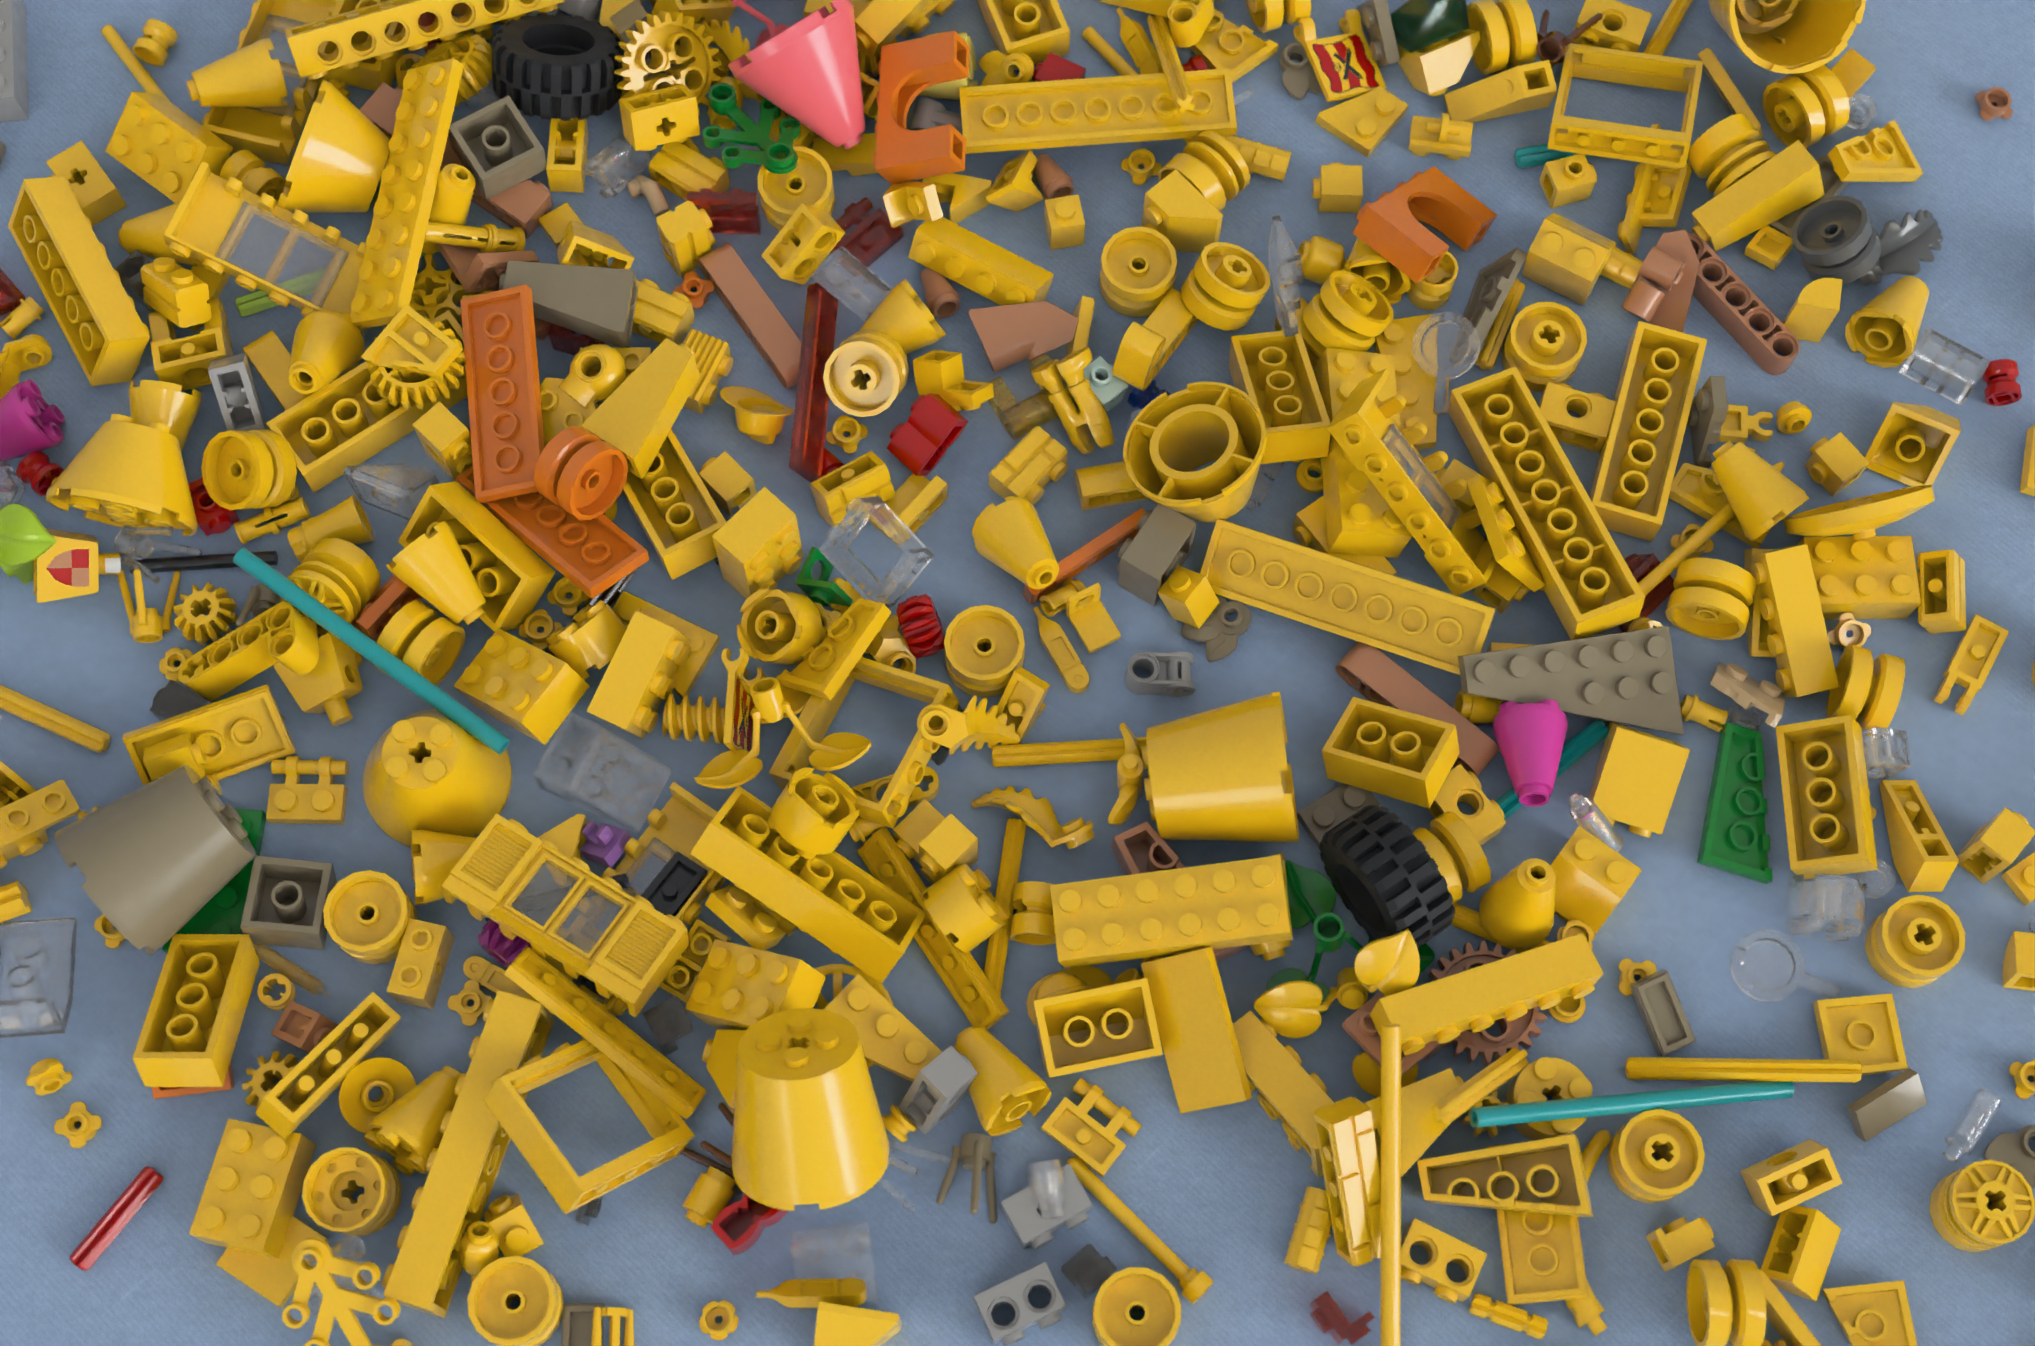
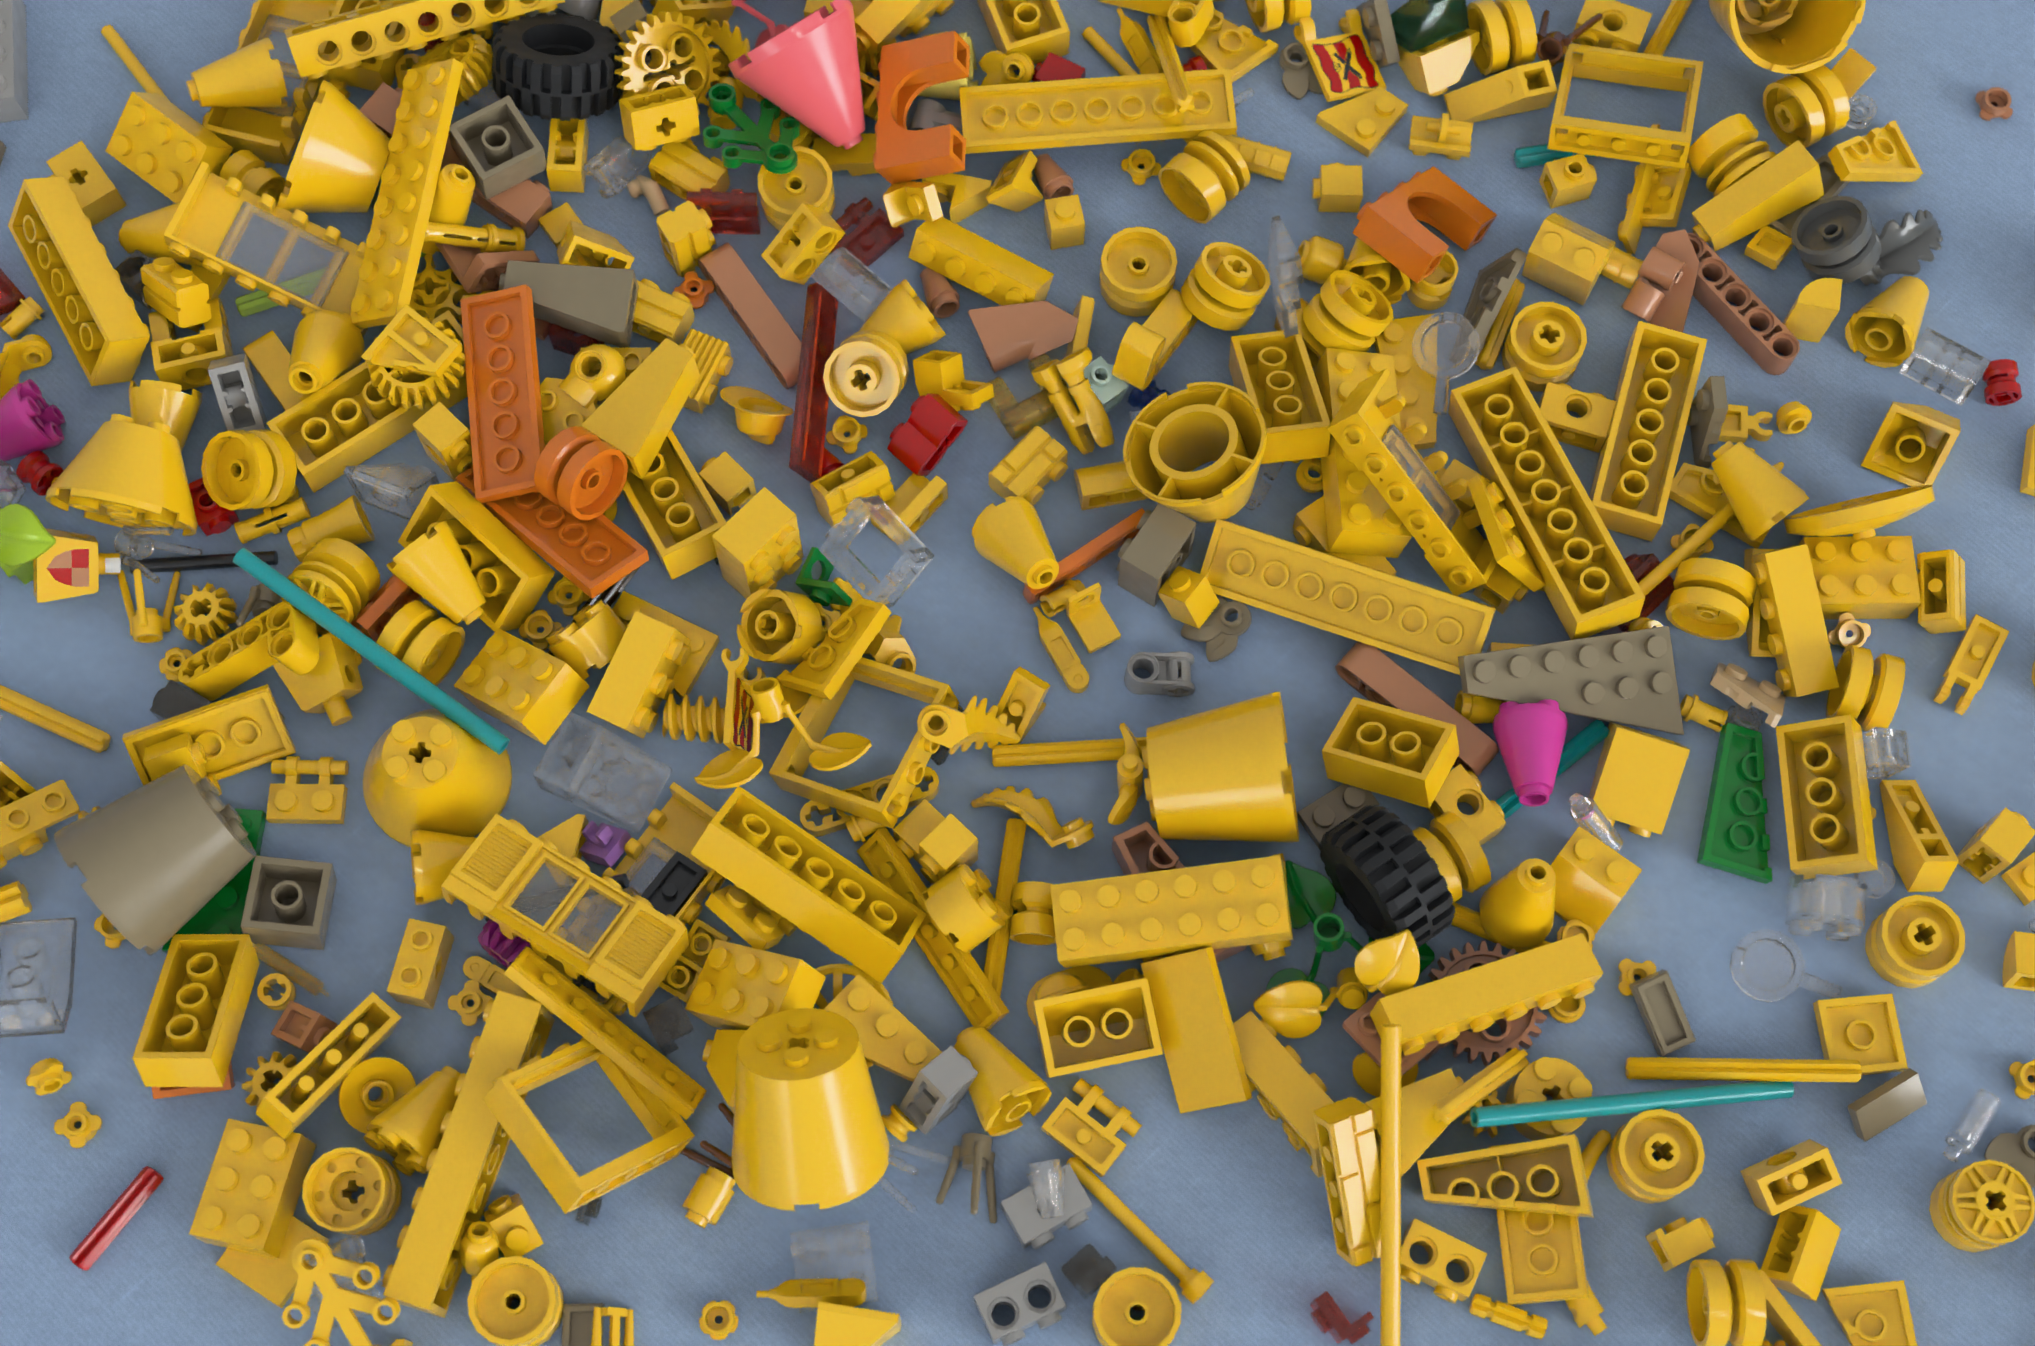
yellow wheel [132,19,178,67] -> none
yellow wheel [323,870,418,965] -> none
red brick [711,1193,788,1255] -> none
yellow brick [768,767,859,859] -> none
red gear [896,594,945,658] -> none
yellow wheel [944,605,1025,698] -> none
yellow slope [1142,169,1223,253] -> none
yellow axle [1284,1186,1332,1274] -> none
yellow tile [1697,47,1763,142] -> none
yellow brick [1804,432,1869,497] -> none

